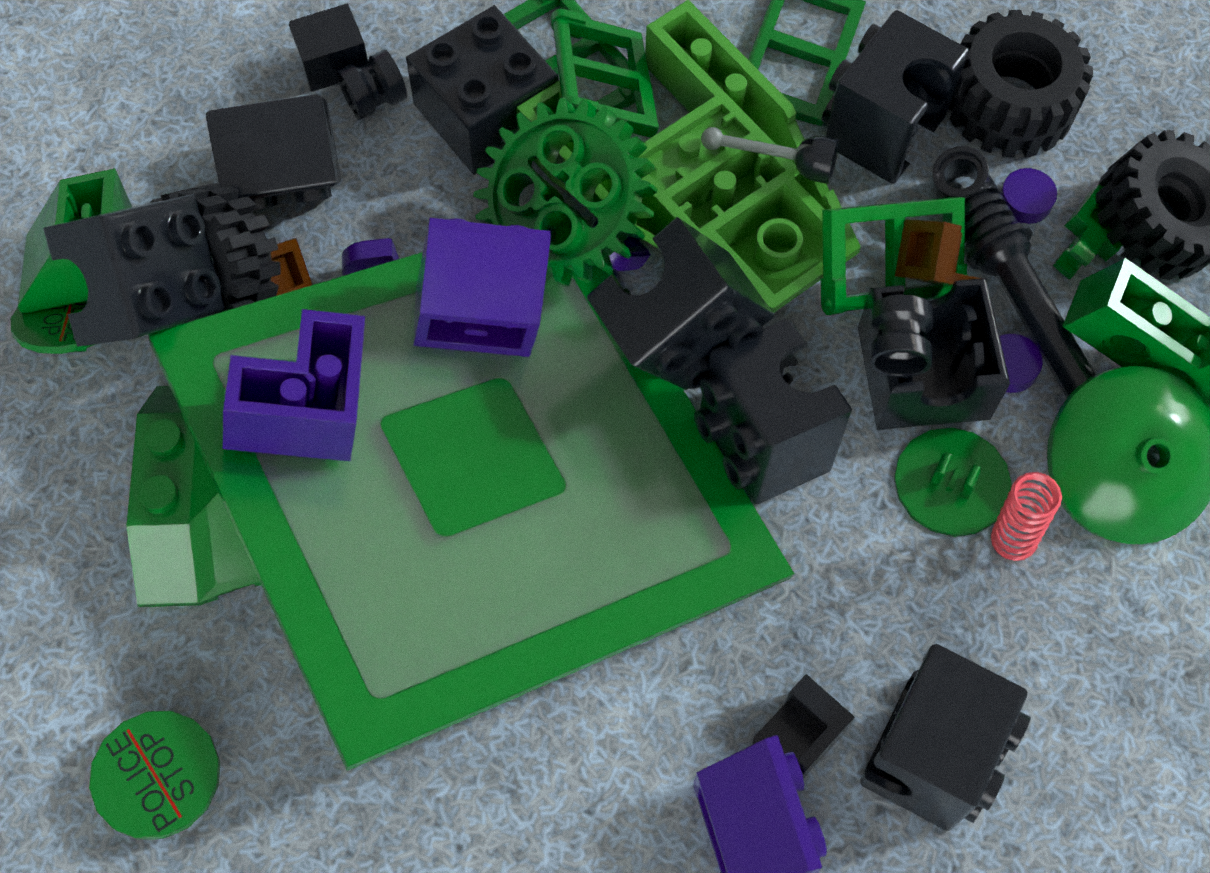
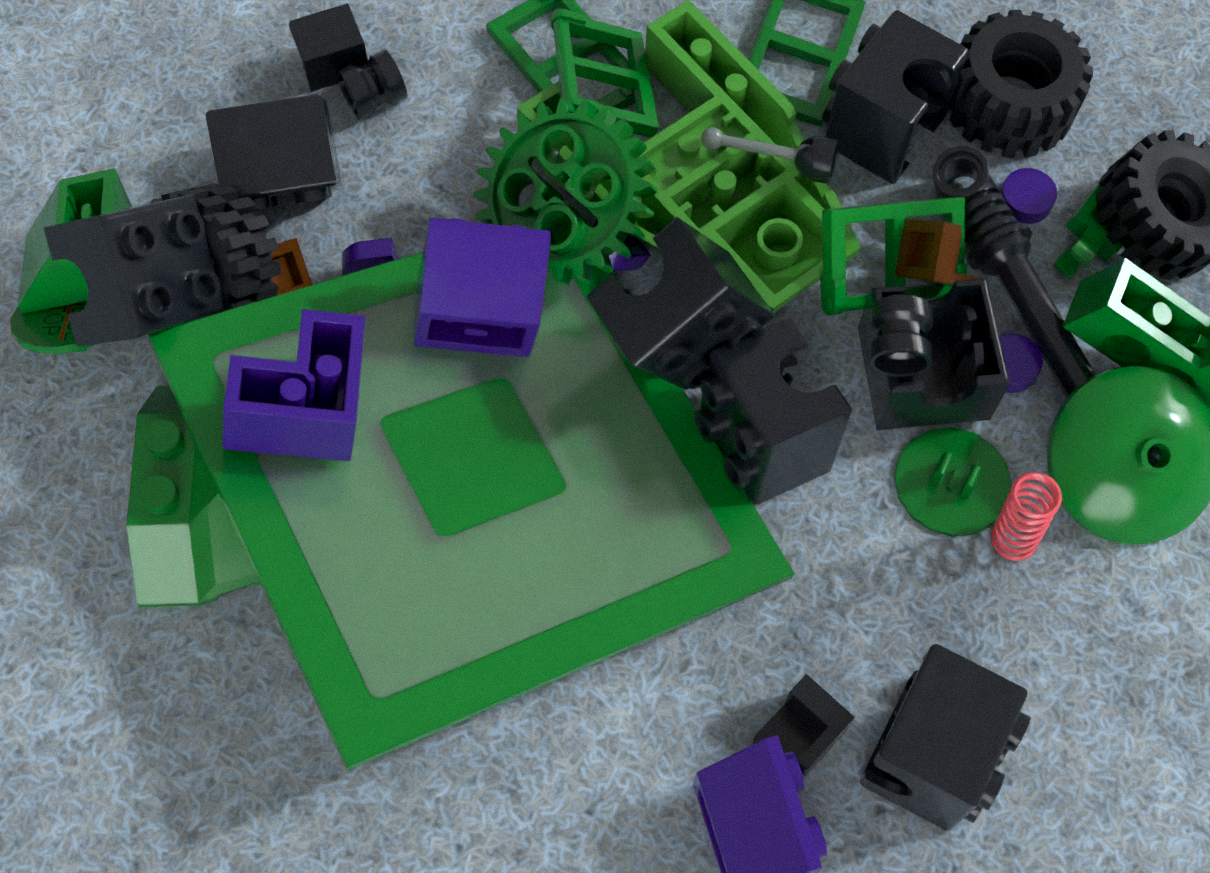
green piece [89,711,220,840] -> none
black piece [406,5,559,175] -> none

